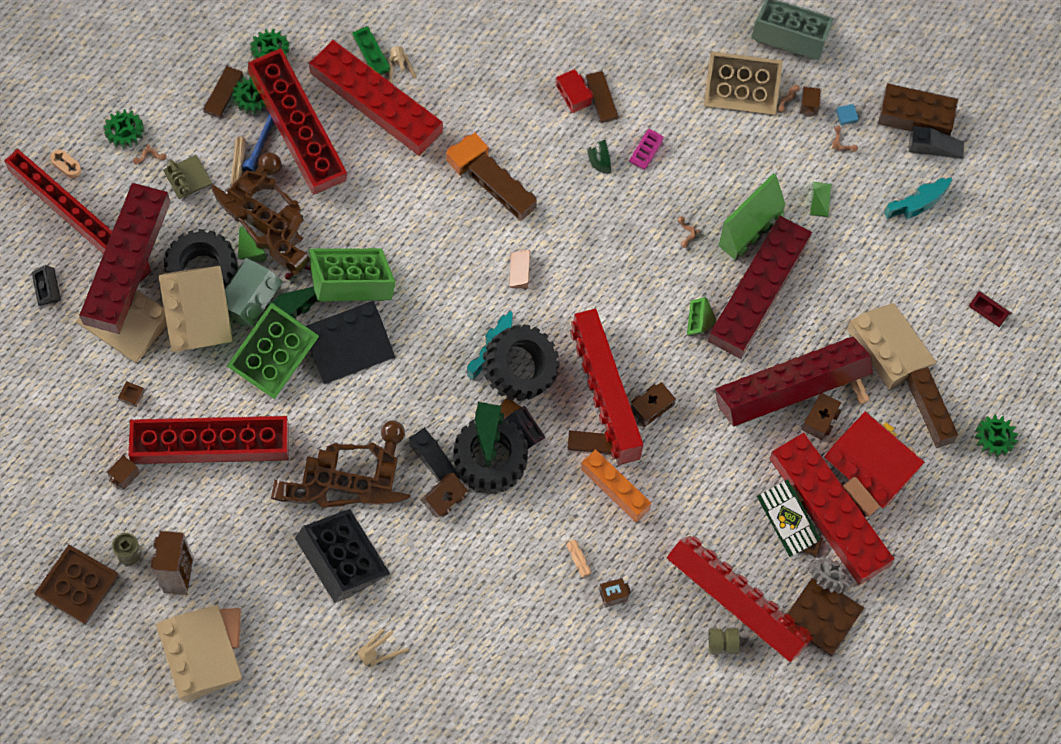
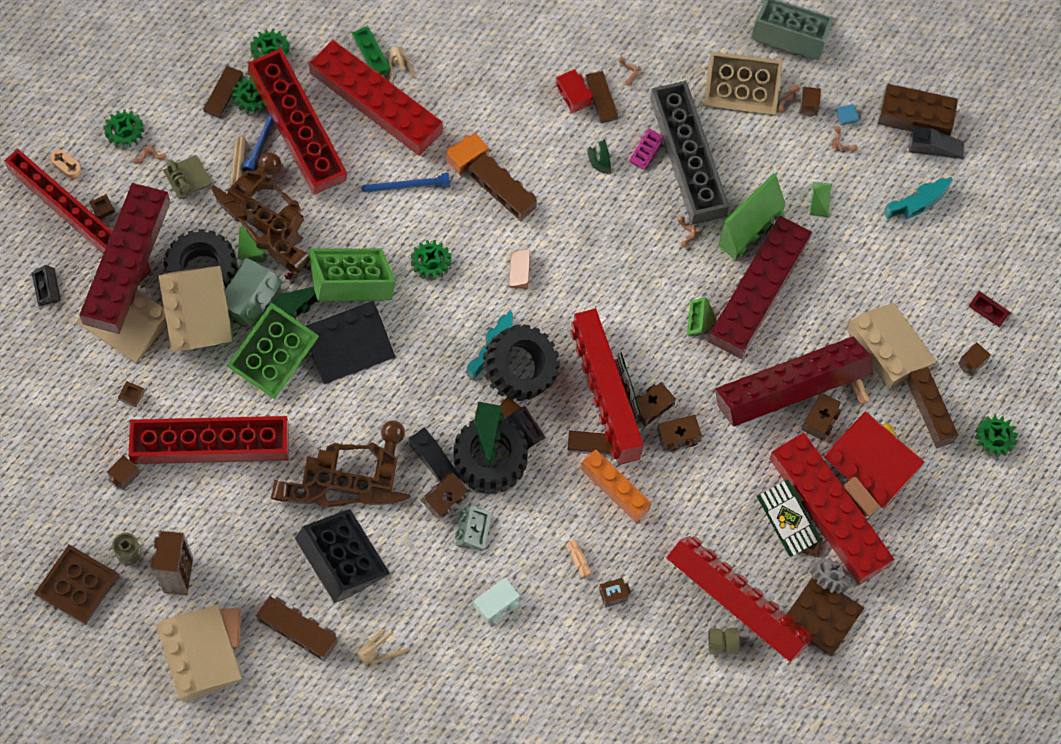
none -> reddish brown plate [89,195,115,219]
none -> reddish brown brick [256,596,338,662]
none -> blue piece [361,173,450,192]
none -> green gear [411,240,451,280]
none -> sand green bracket [455,505,492,551]
none -> light aqua brick [473,578,520,624]
none -> sticker [615,351,641,420]
none -> nougat piece [619,57,642,86]
none -> dark grey brick [650,80,729,225]
none -> reddish brown brick [657,415,702,452]
none -> reddish brown brick [958,342,991,376]

